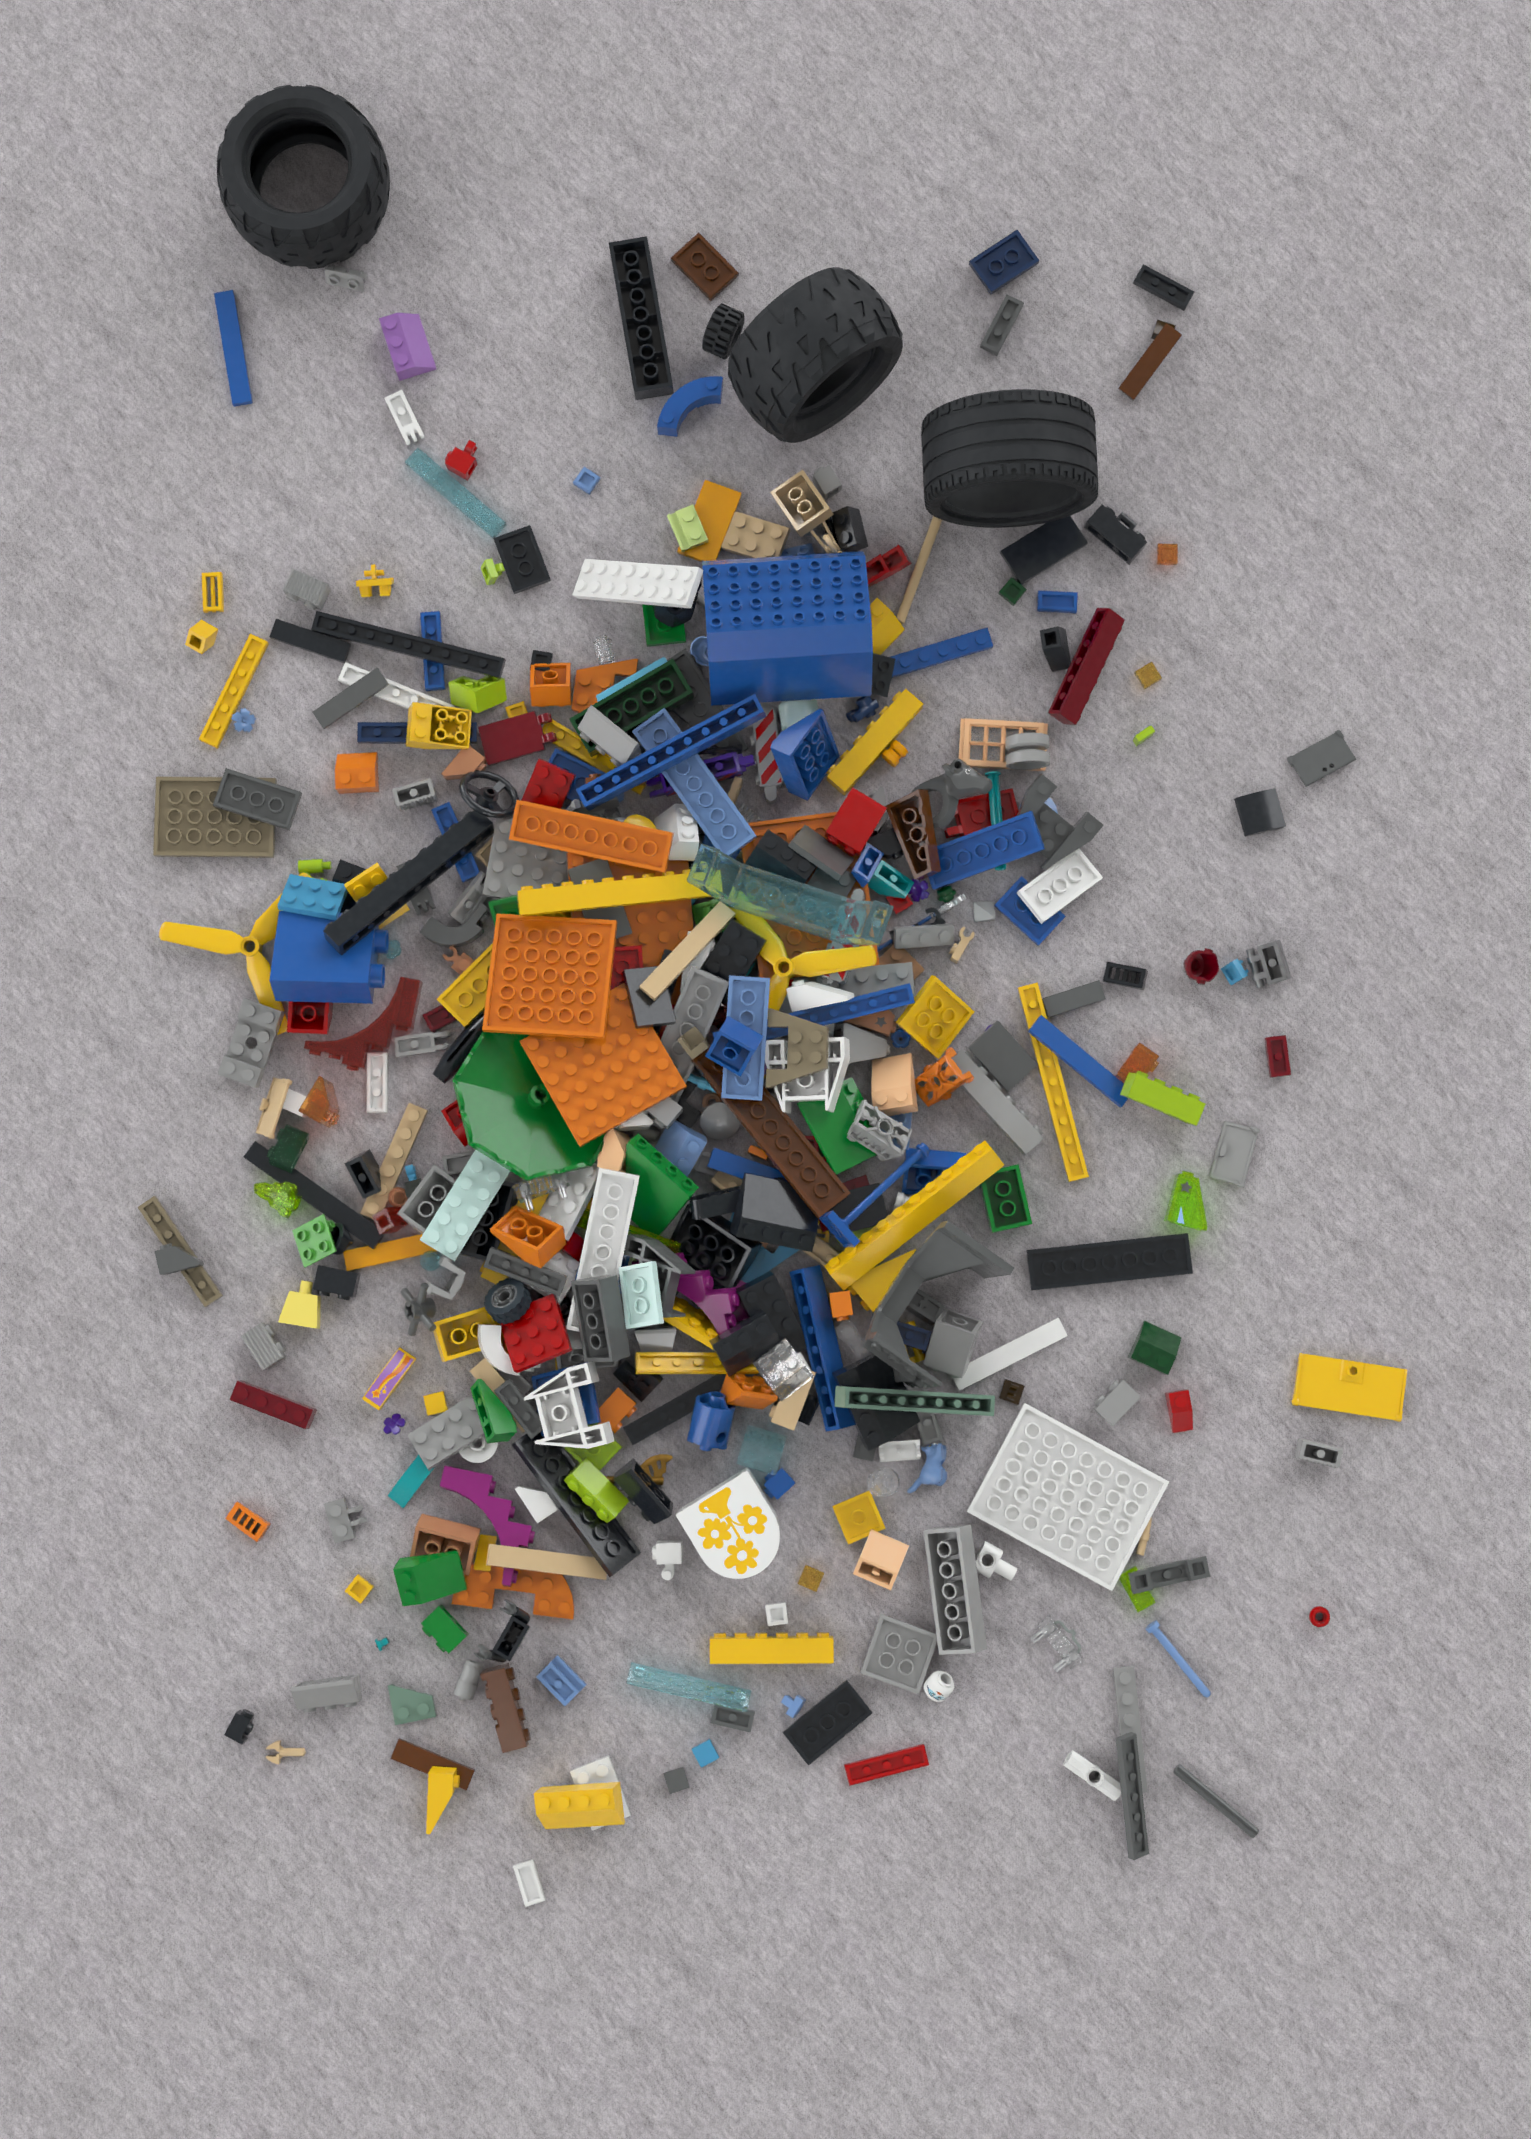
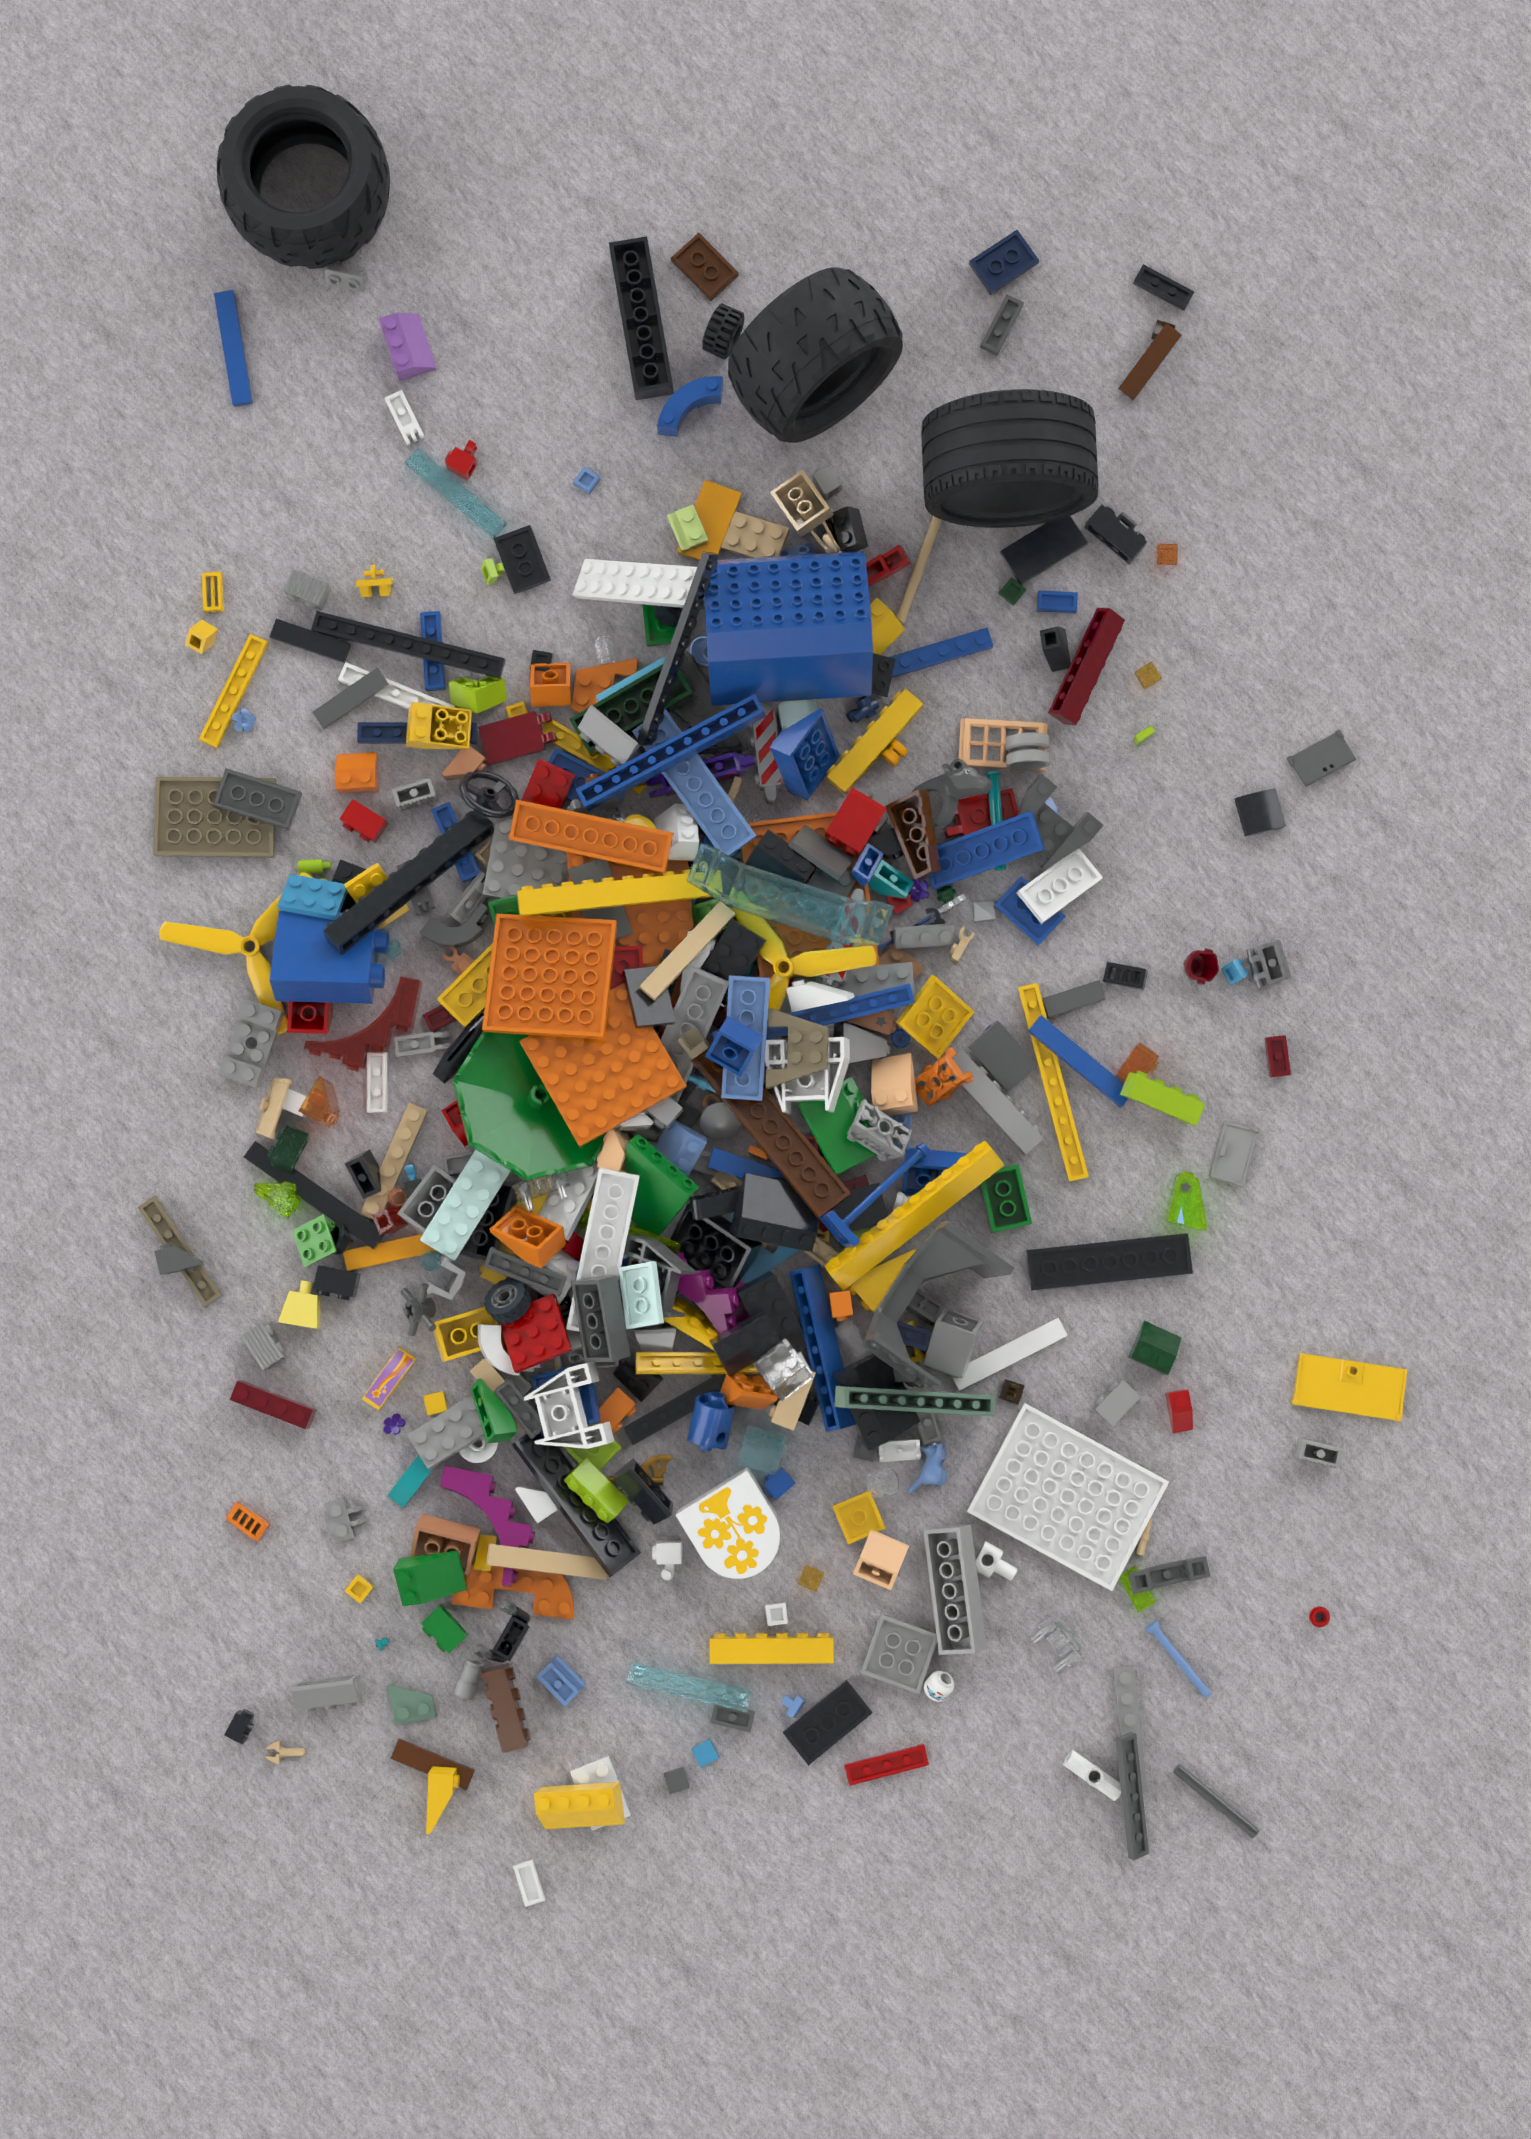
none -> red brick [339,799,389,843]
none -> black plate [637,552,719,746]

